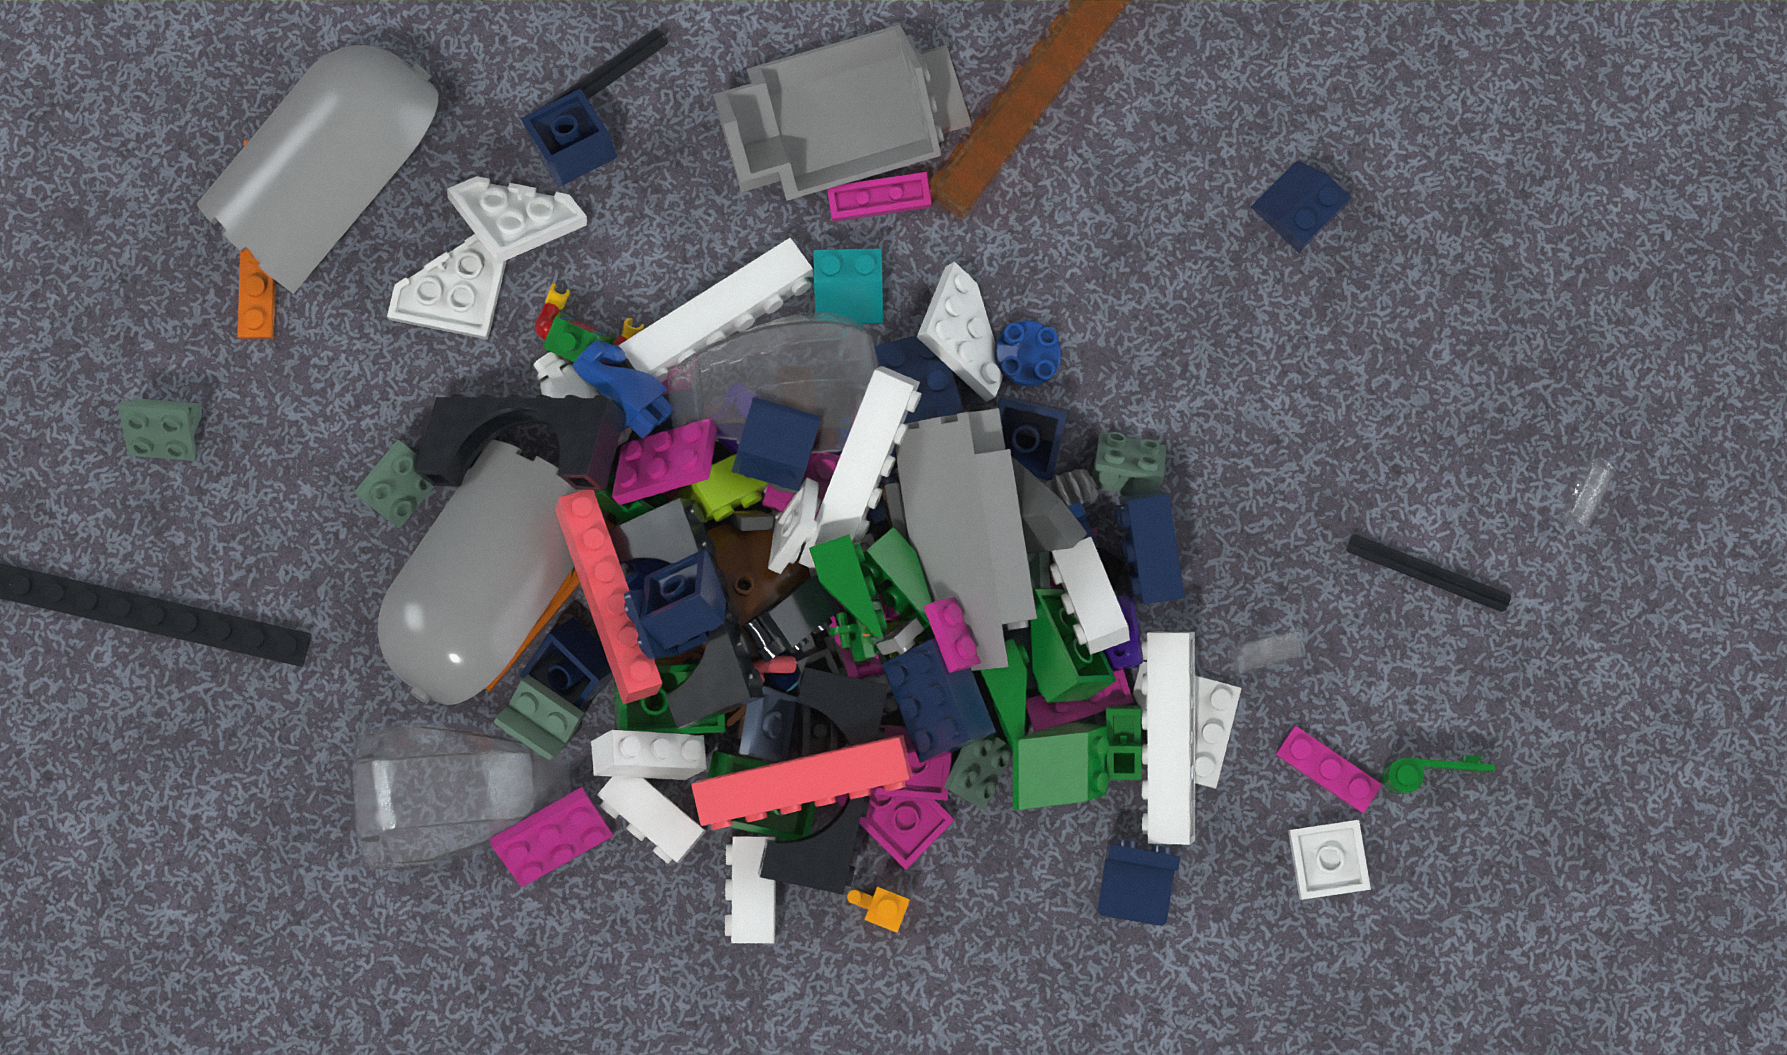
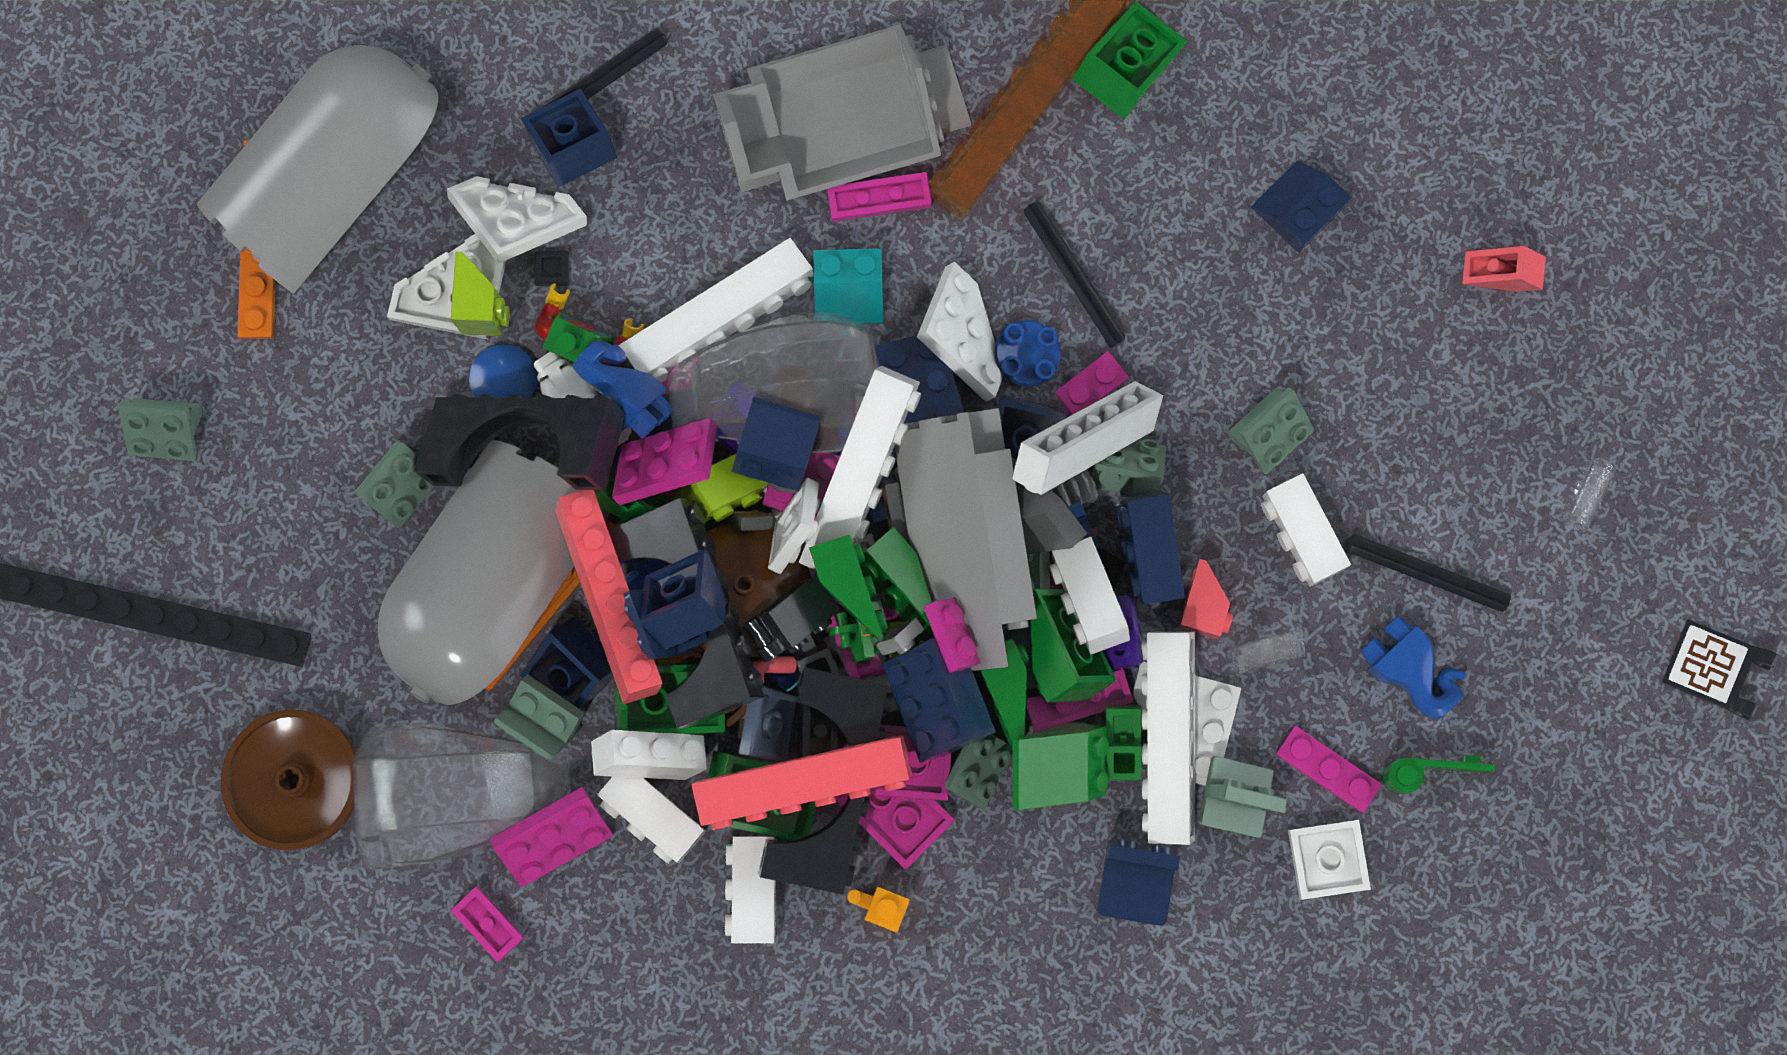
none -> reddish brown dish [221,710,362,850]
none -> dark pink plate [450,886,525,962]
none -> lime slope [451,251,510,336]
none -> blue dish [469,344,537,398]
none -> black tile [534,251,569,286]
none -> white brick [1012,381,1163,495]
none -> black axle [1024,201,1125,348]
none -> dark pink plate [1054,351,1129,415]
none -> green slope [1072,1,1188,120]
none -> coral slope [1177,559,1233,639]
none -> sand green bracket [1199,756,1287,838]
none -> sand green bracket [1227,387,1314,474]
none -> white brick [1261,473,1351,587]
none -> blue hips [1360,616,1467,720]
none -> coral slope [1462,246,1546,292]
none -> flag [1662,619,1779,720]

